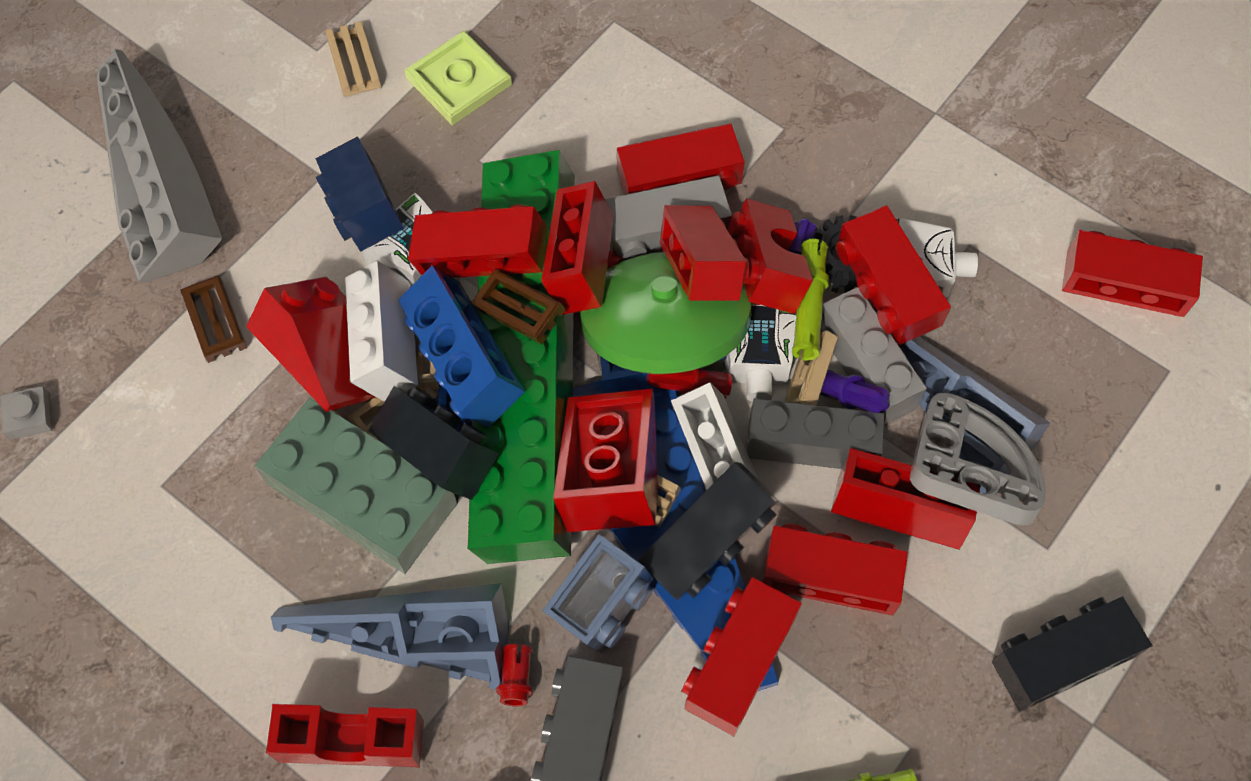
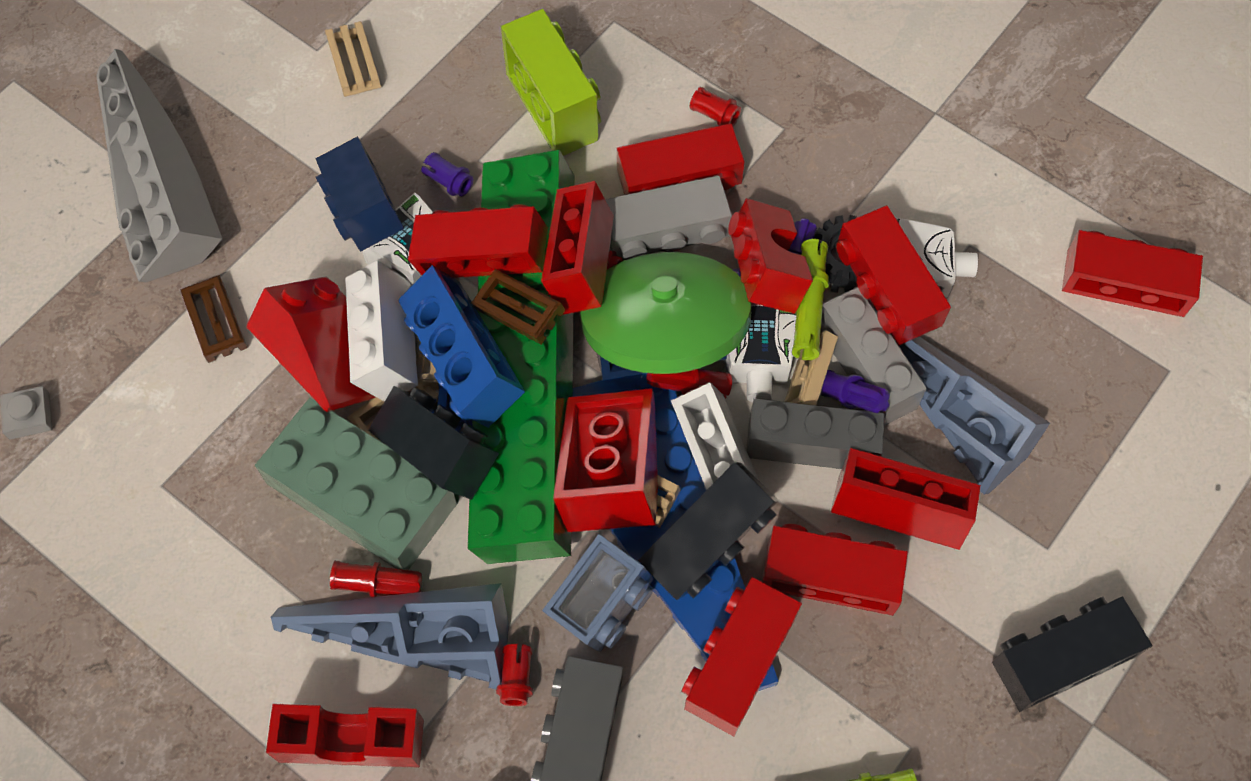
yellowish green tile [404,30,512,126] -> none
red brick [659,205,749,301] -> none
light grey beam [910,393,1045,526] -> none
none -> red axle [330,560,422,598]
none -> dark purple pin [421,152,474,197]
none -> lime brick [501,8,601,156]
none -> red pin [689,87,741,127]

